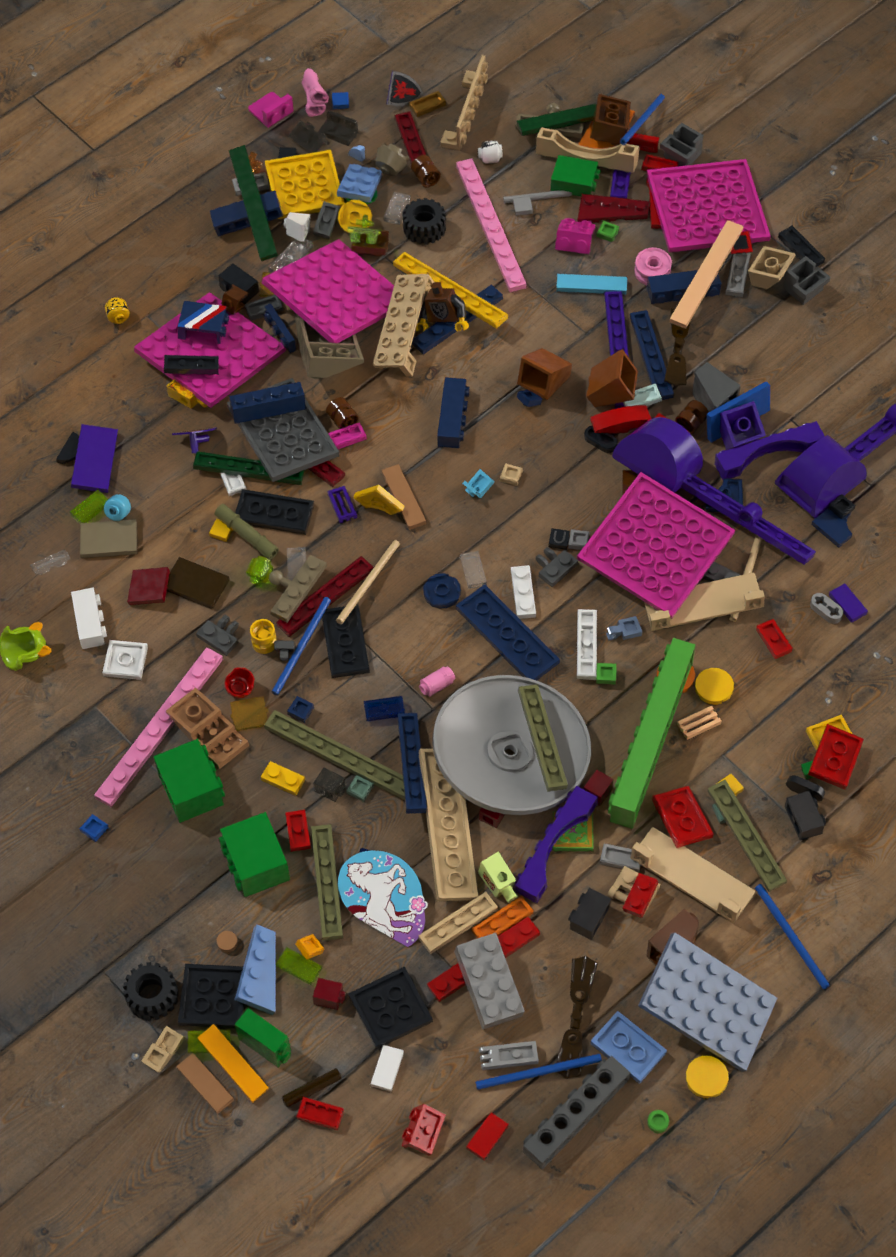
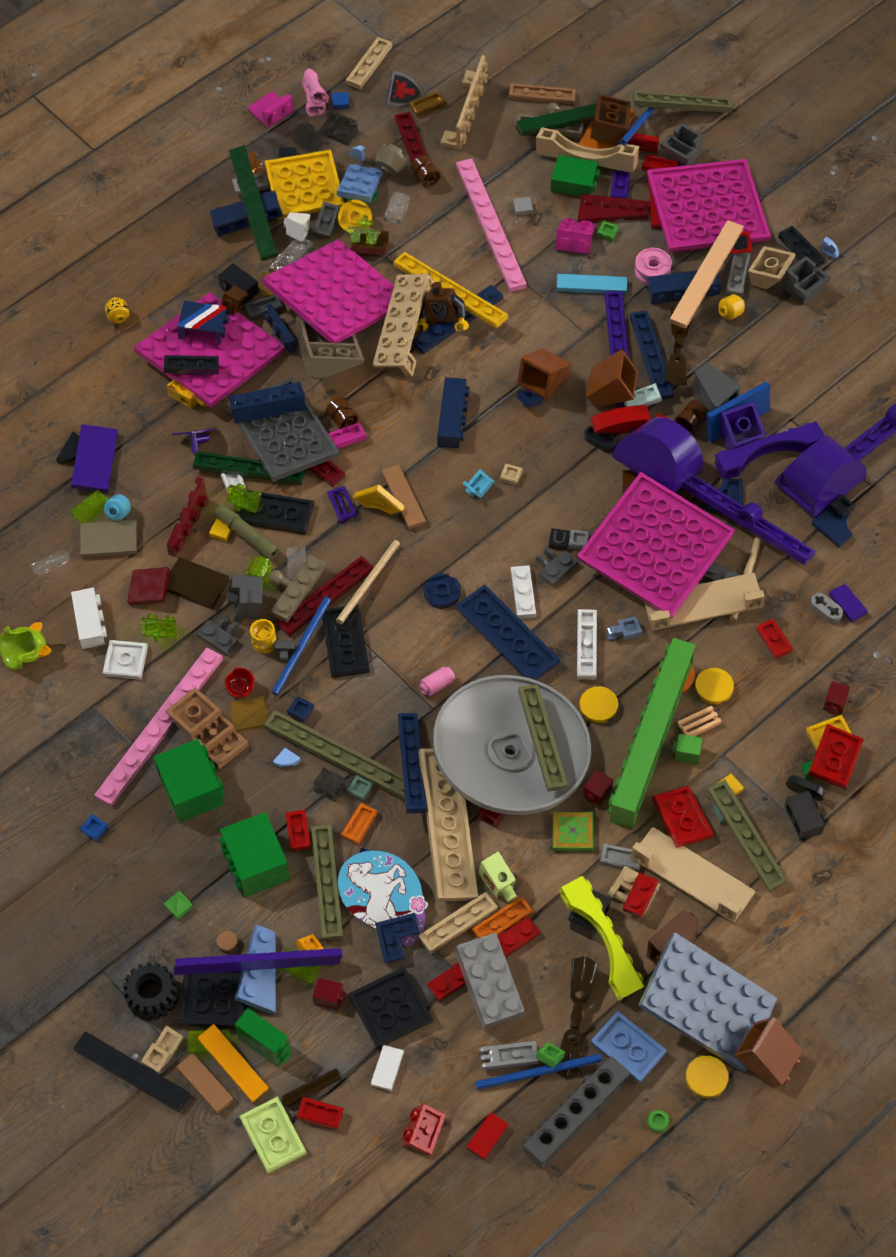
yellow plate [261,761,305,796] -> none
clear blue plate [364,696,405,722] -> none
black tyre [402,198,446,245] -> none
clear tile [460,551,487,589] -> none
white head [478,141,503,164] -> none
light grey bar [503,190,571,204] -> none
dark purple arch [515,786,598,903] -> none
bright green plate [596,663,616,684] -> none
blue piece [755,884,830,989] -> none
none -> black tile [73,1031,191,1113]
none -> clear neon green hips [141,614,177,642]
none -> bright green tile [164,891,193,920]
none -> dark red wing [166,476,209,557]
none -> dark purple tile [173,948,343,975]
none -> clear neon green hips [226,483,261,513]
none -> dark grey plate [227,574,263,623]
none -> yellowish green tile [239,1097,307,1174]
none -> light blue tile [273,748,301,768]
none -> orange tile [341,803,378,846]
none -> tan plate [346,37,392,90]
none -> dark blue plate [375,913,421,964]
none -> medium nougat tile [508,83,576,106]
none -> bright green tile [536,1042,565,1068]
none -> neon yellow arch [558,876,644,1001]
none -> yellow tile [579,686,618,724]
none -> olive plate [632,91,733,113]
none -> bright green brick [672,734,702,764]
none -> yellow head [718,294,745,320]
none -> dark orange slope [733,1017,803,1088]
none -> light blue tile [821,237,839,259]
none -> dark red brick [823,681,850,715]

